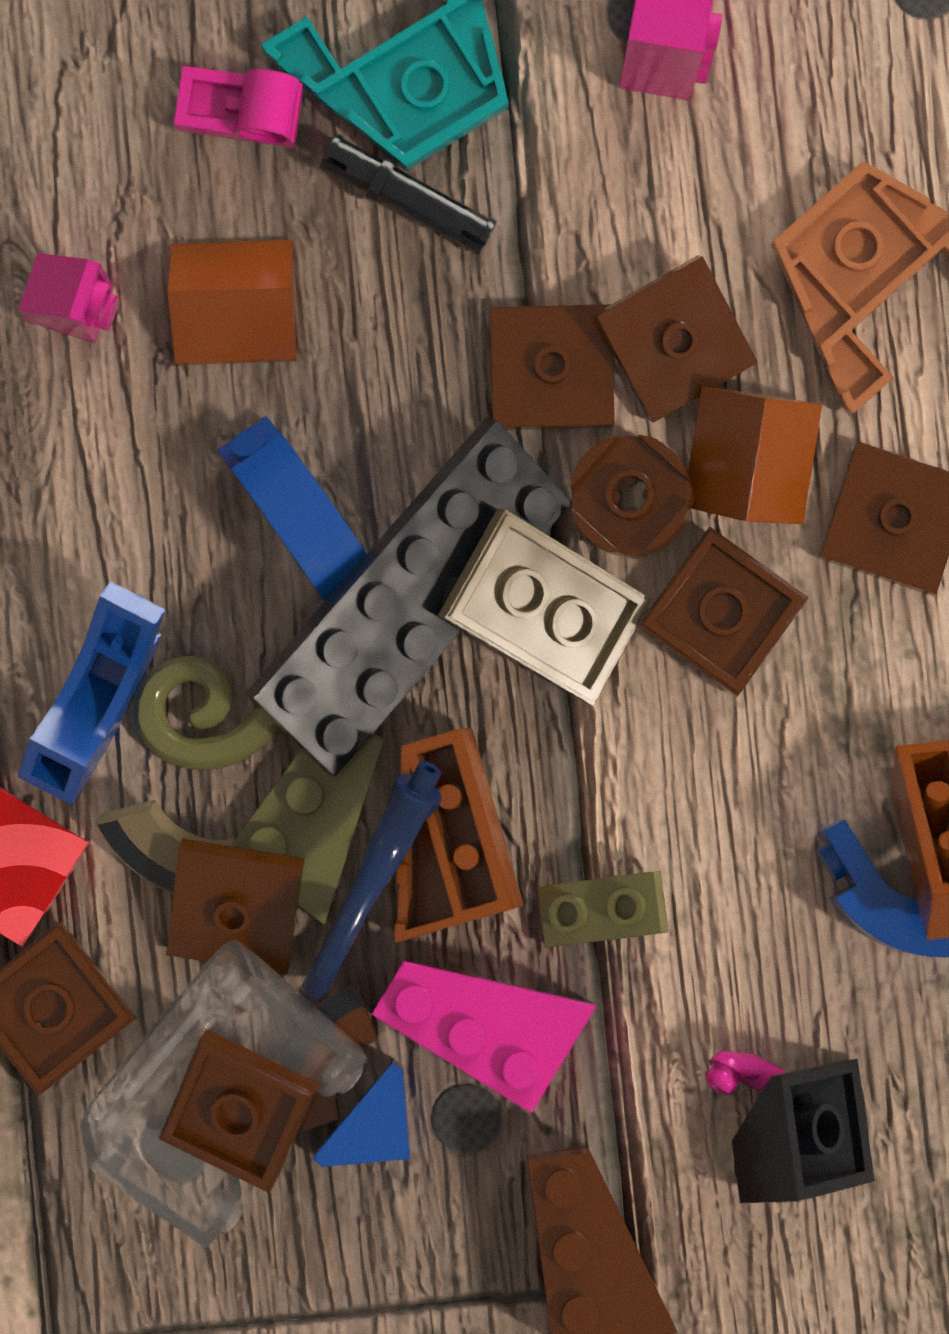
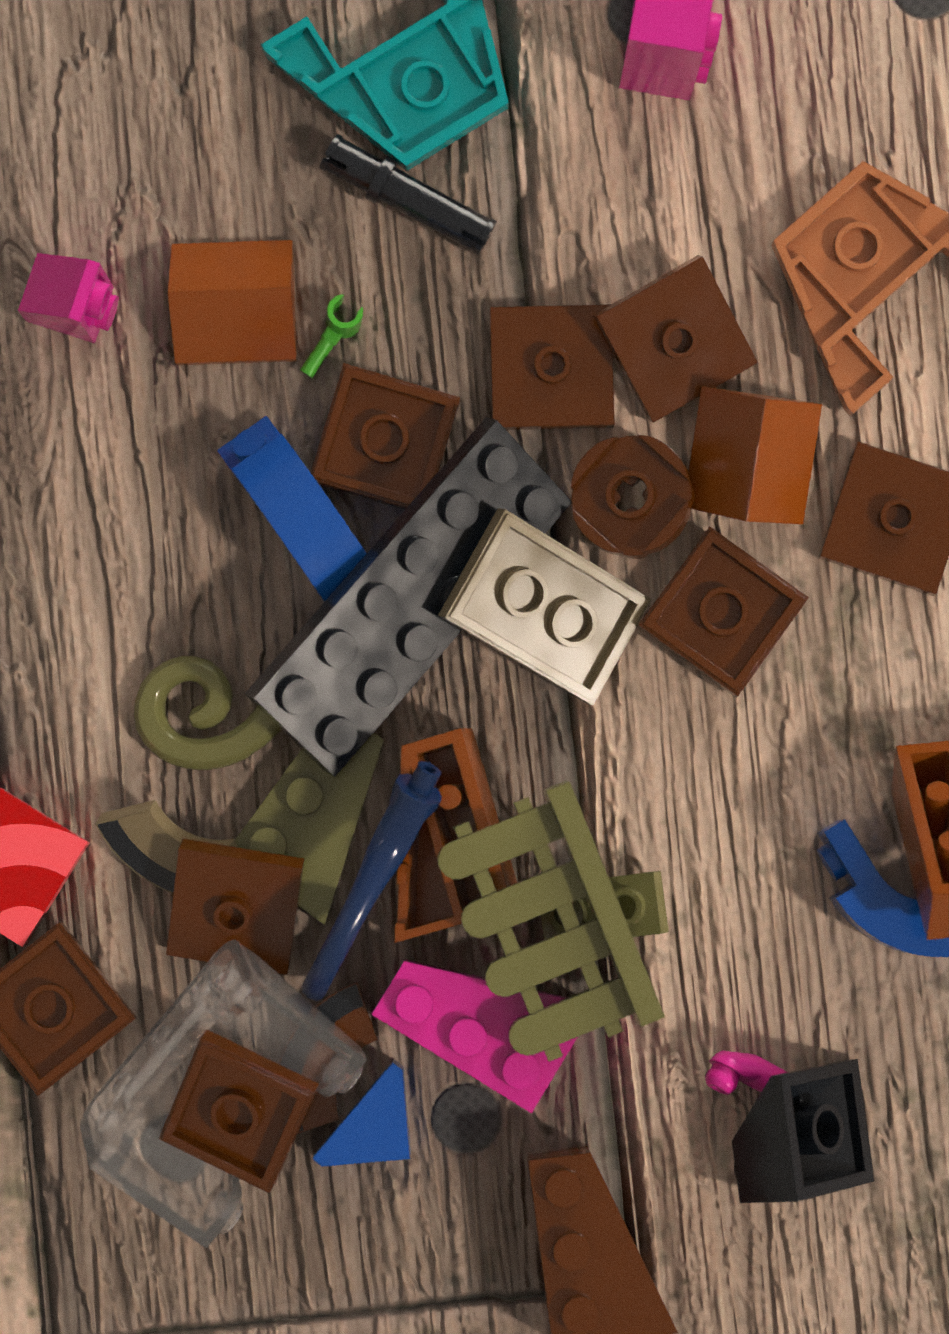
blue arch [17,581,166,805] -> none
dark pink plate [173,66,304,148] -> none
none -> bright green hand [300,294,363,378]
none -> reddish brown plate [311,363,460,510]
none -> olive fence [437,781,665,1062]

